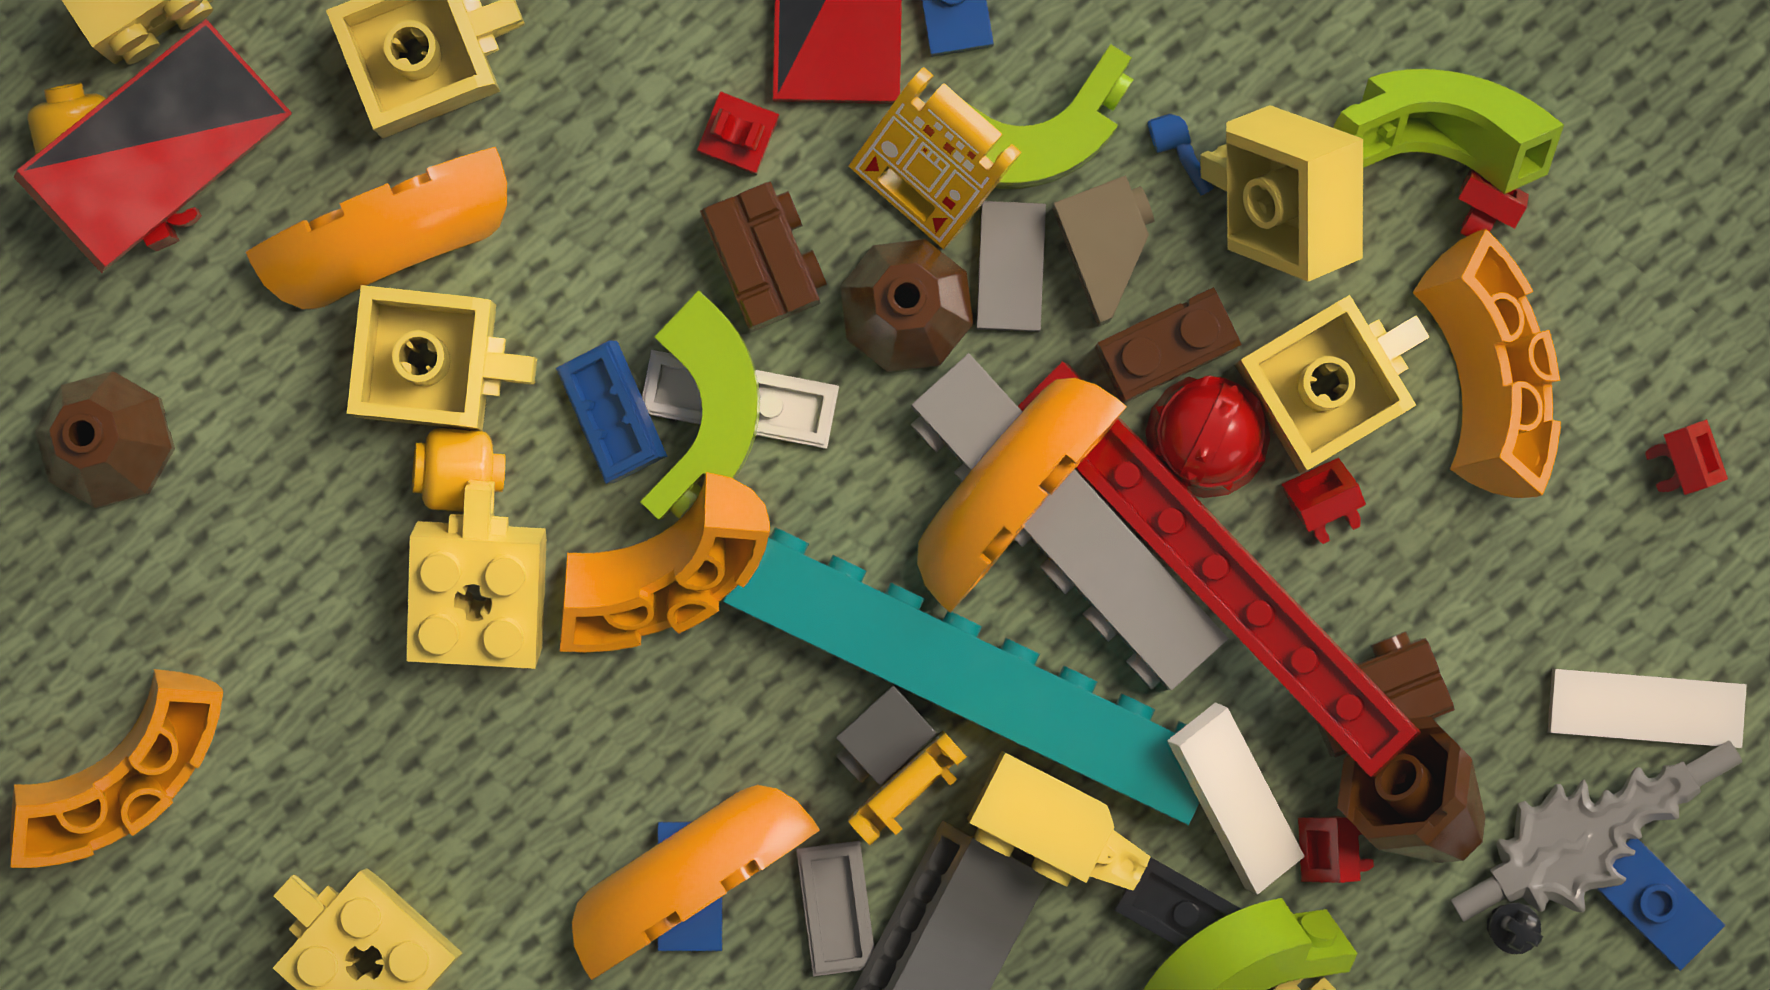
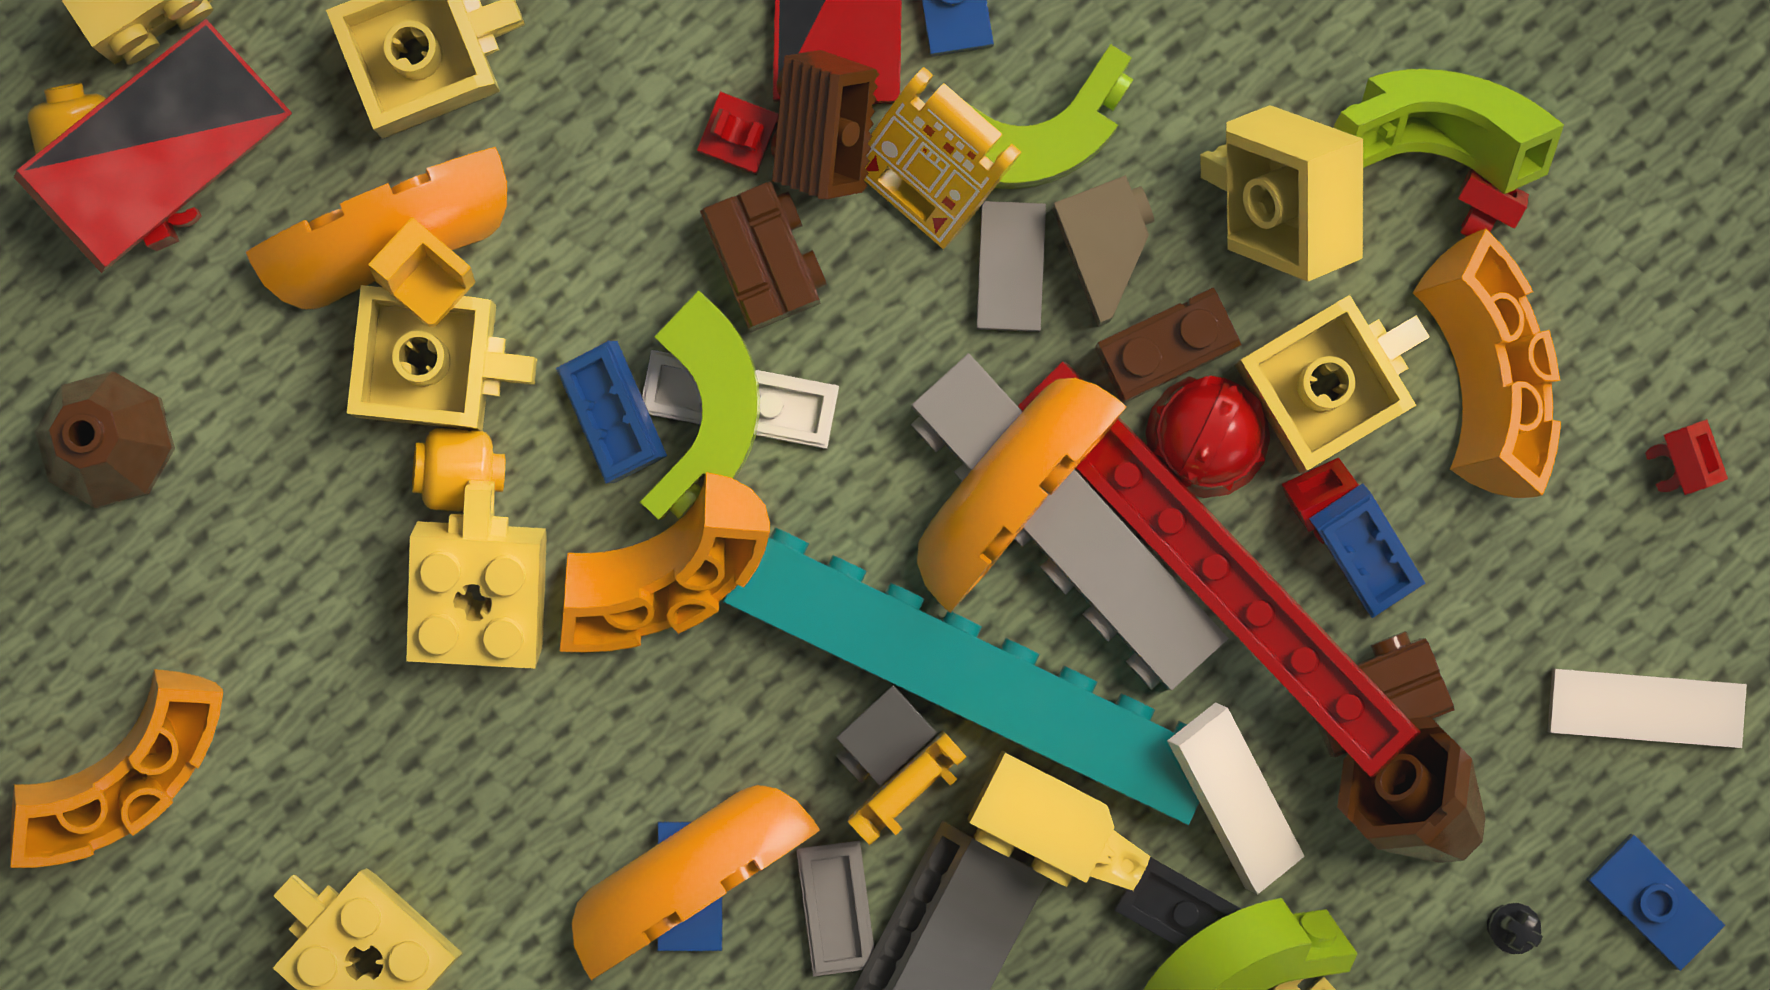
reddish brown cone [840,239,973,373] -> none
blue hand [1147,114,1214,196] -> none
red tile [1298,816,1374,883] -> none
light grey piece [1451,740,1742,922] -> none
none -> yellow panel [368,217,476,327]
none -> reddish brown brick [771,50,879,200]
none -> blue plate [1309,483,1425,618]

